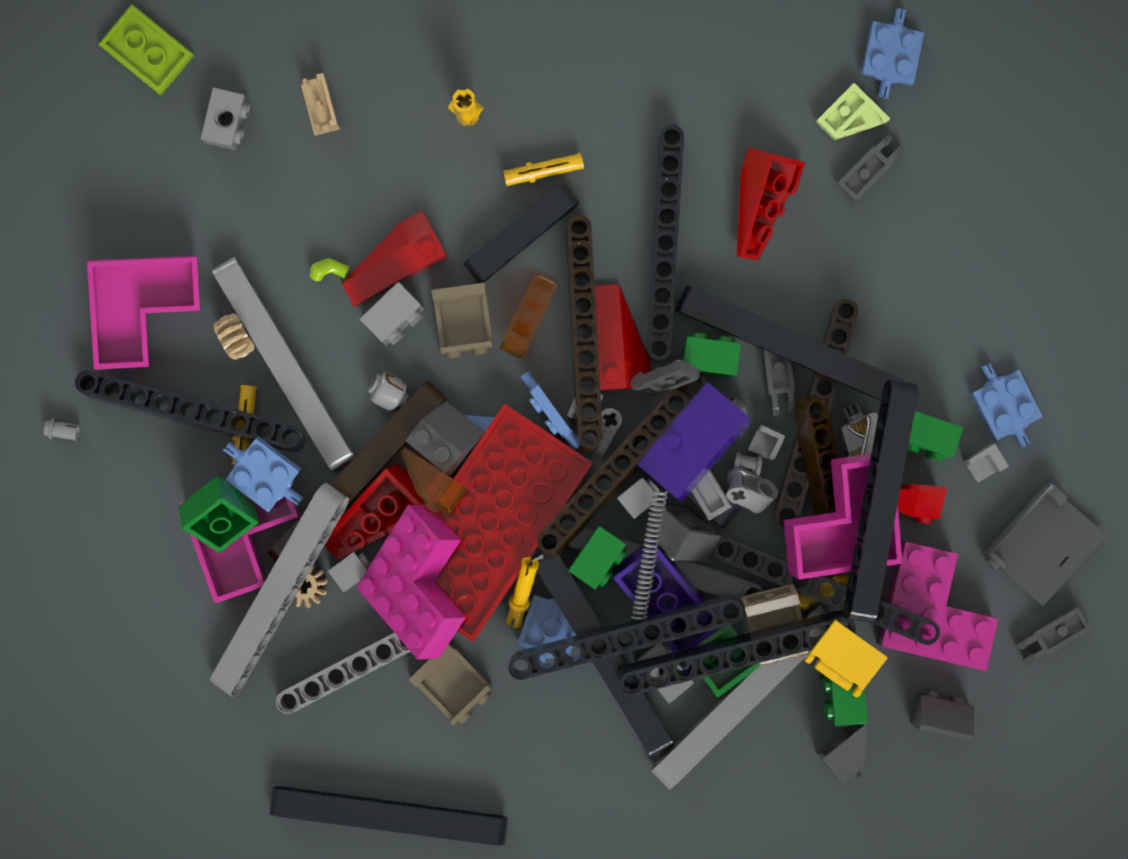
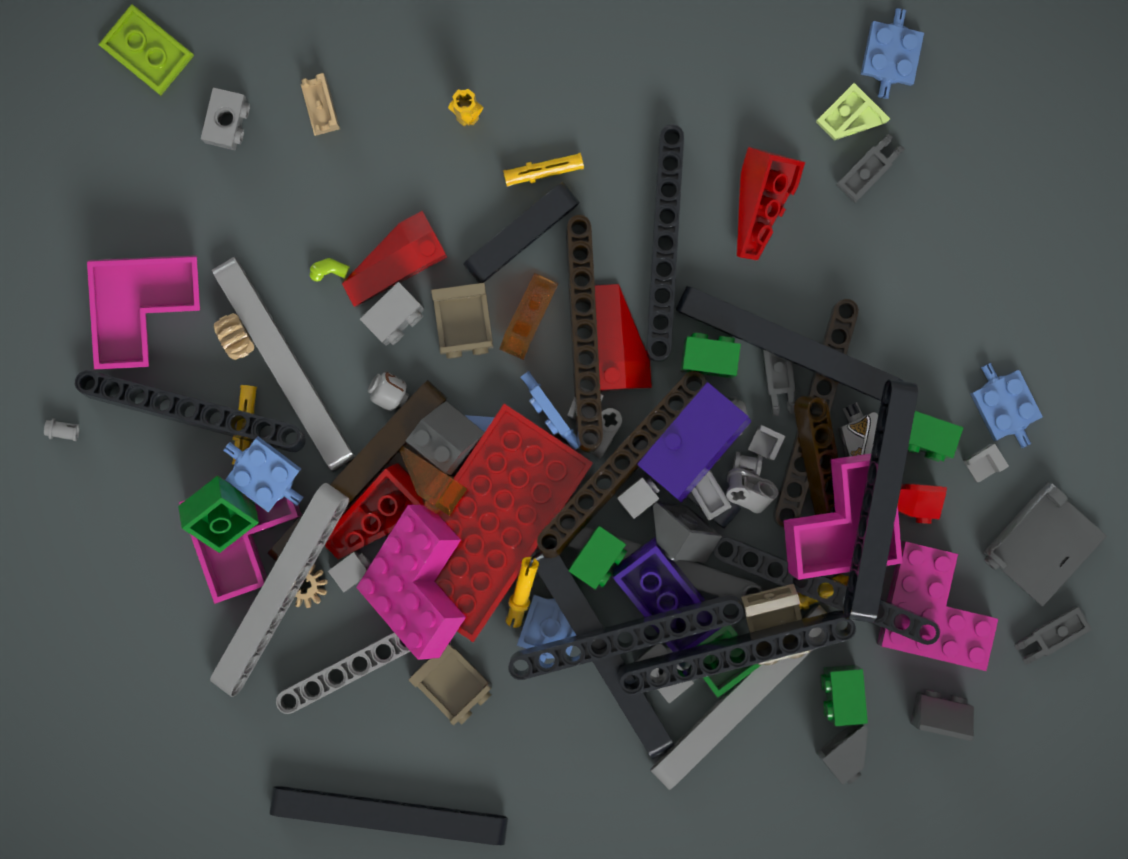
dark grey hinge [630,360,700,397] -> none
light grey piece [631,490,668,620] -> none
yellow piece [804,619,888,698] -> none

